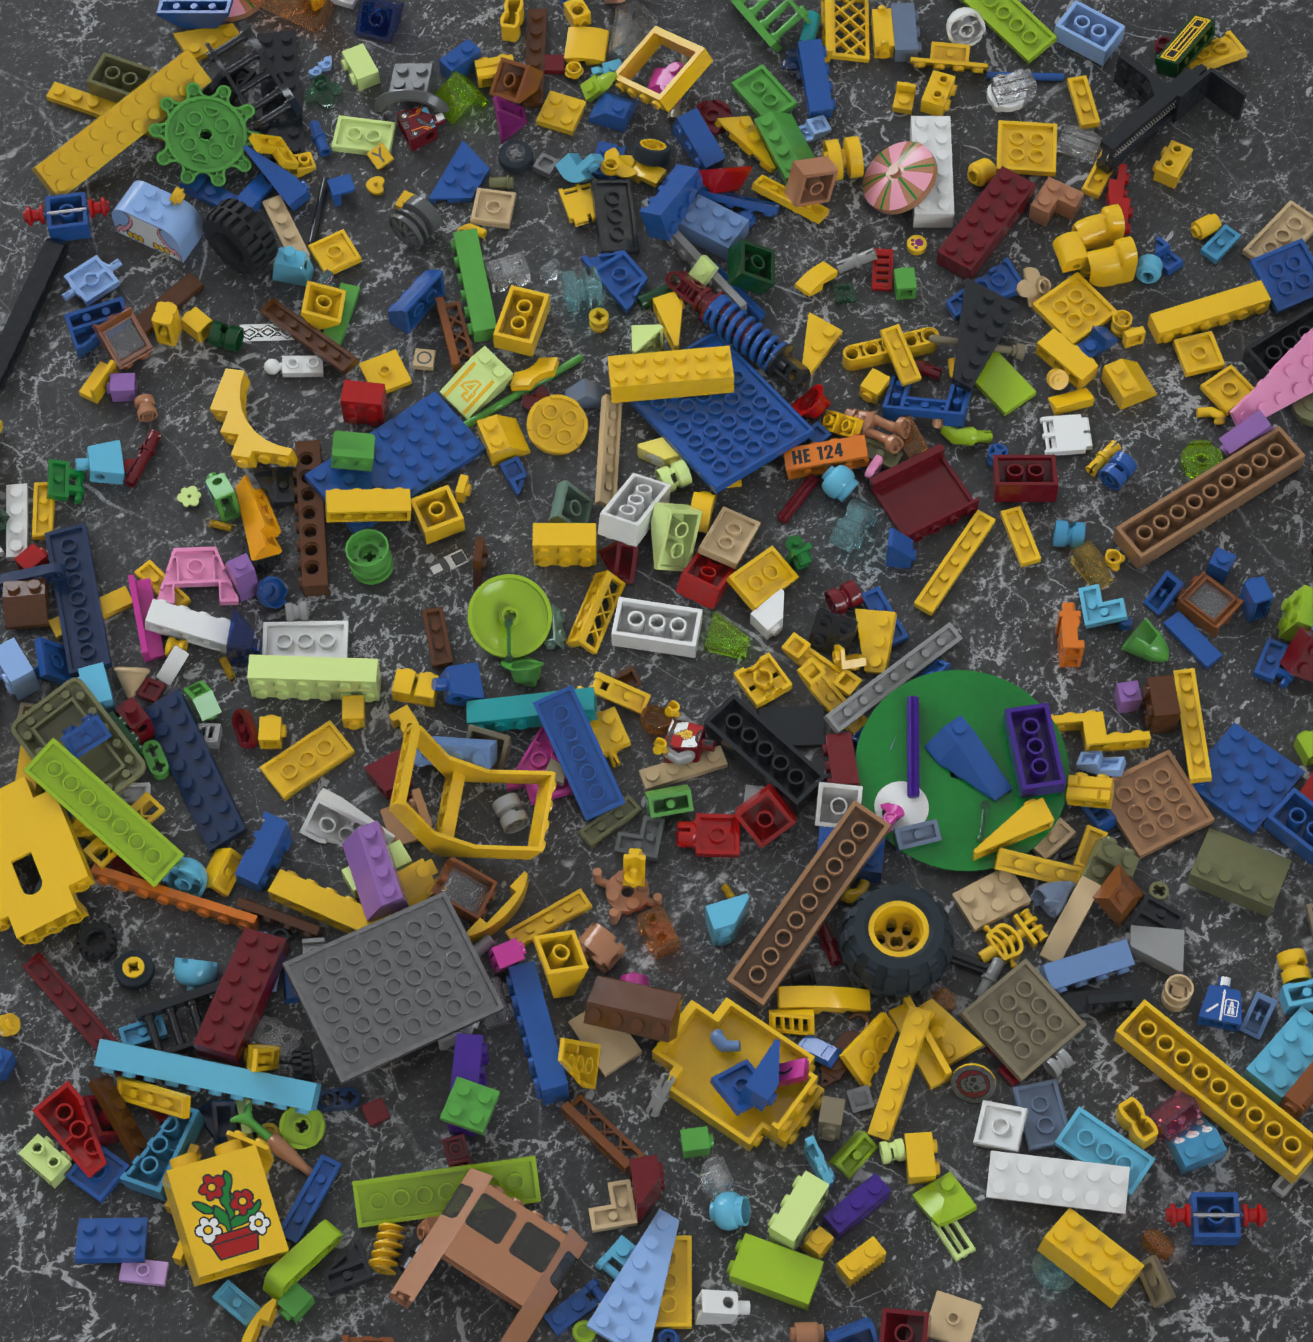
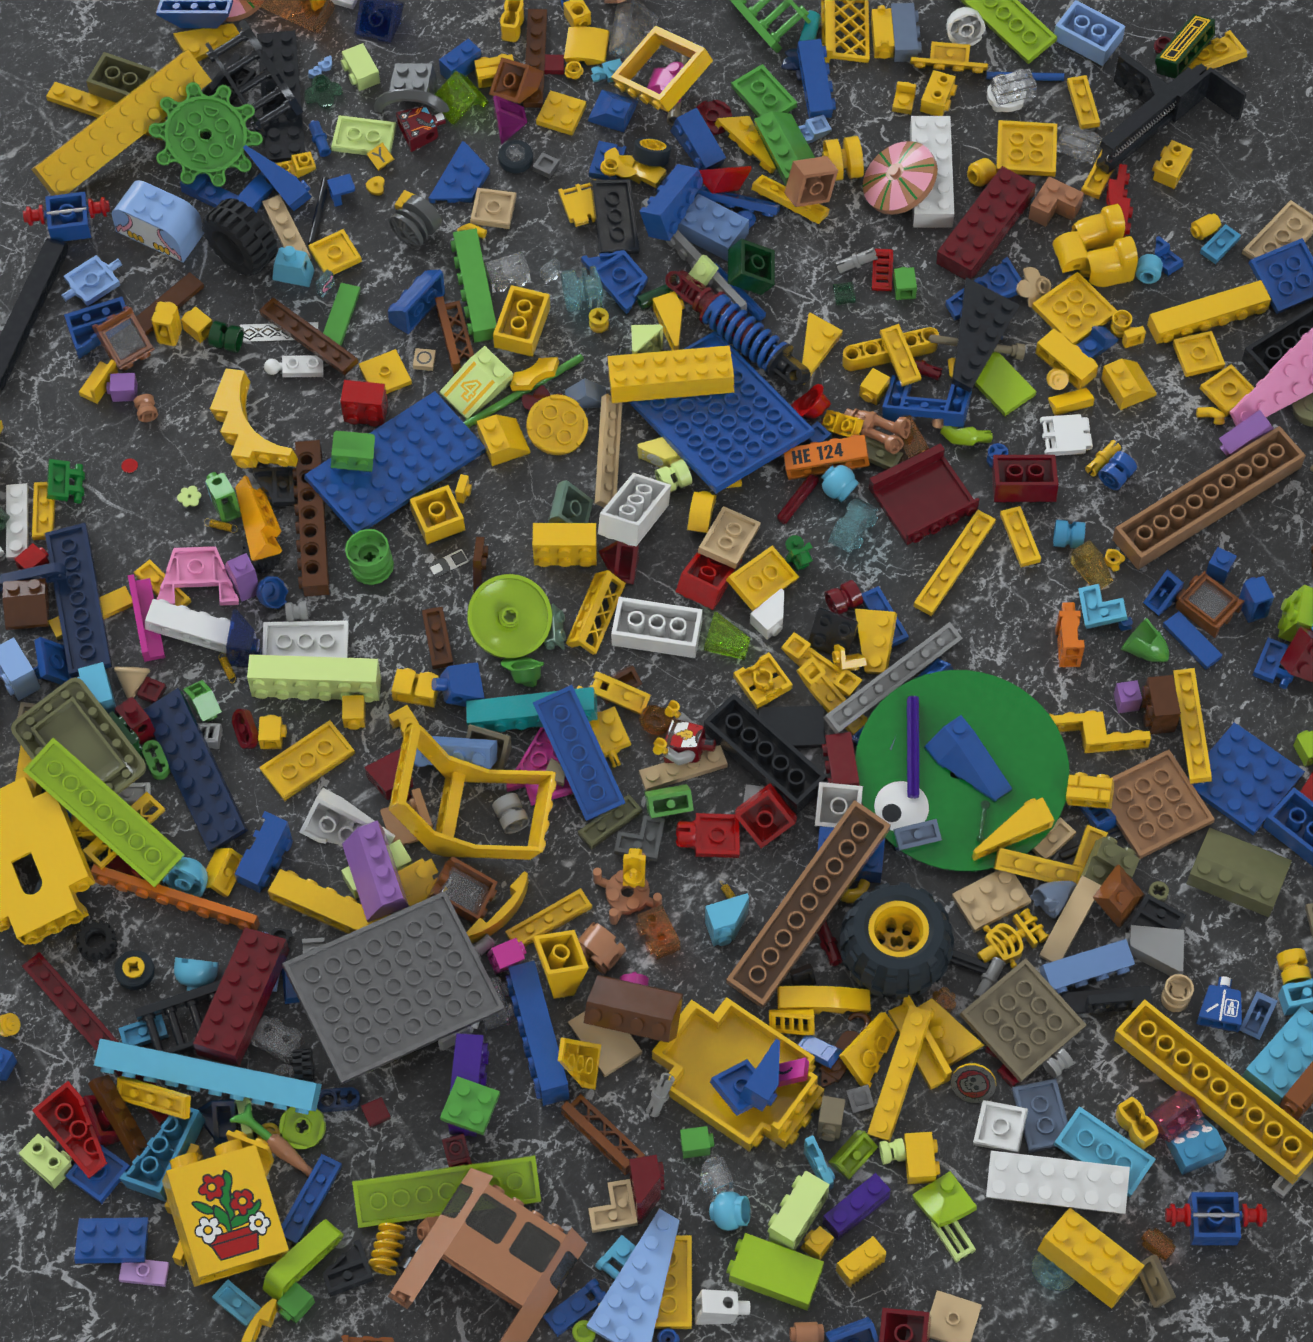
blue bracket [60,712,112,759] -> none
medium azure torso [75,440,125,484] -> none
dark red pin [123,430,162,488] -> none
white sticker [156,645,189,686] -> none
yellow wheel [165,636,188,657] -> none
yellow plate [169,186,186,206] -> none
reddish brown plate [236,897,325,938] -> none
yellow slope [244,1043,281,1072] -> none
yellow plate [249,133,300,170] -> none
yellow slope [300,280,346,330] -> none
yellow brick [325,487,411,523] -> none
olive pin [489,175,514,191] -> none
blue slope [499,456,527,496] -> none
clear green hinge [504,619,513,663] -> none
medium azure brick [555,153,604,183] -> none
lime plate [580,72,617,103] -> none
yellowish green slope [651,502,702,571] -> none
medium blue arm [710,1029,741,1052] -> none
yellow slope [794,261,838,297] -> none
bright pink tile [865,454,883,479] -> none
dark pink piece [880,803,905,833] -> none
blue slope [886,528,917,569] -> none
yellow tile [907,235,927,255] -> none
dark purple brick [1003,703,1066,799] -> none
light blue slope [1076,751,1126,777] -> none
clear neon green plate [1180,439,1223,478] -> none

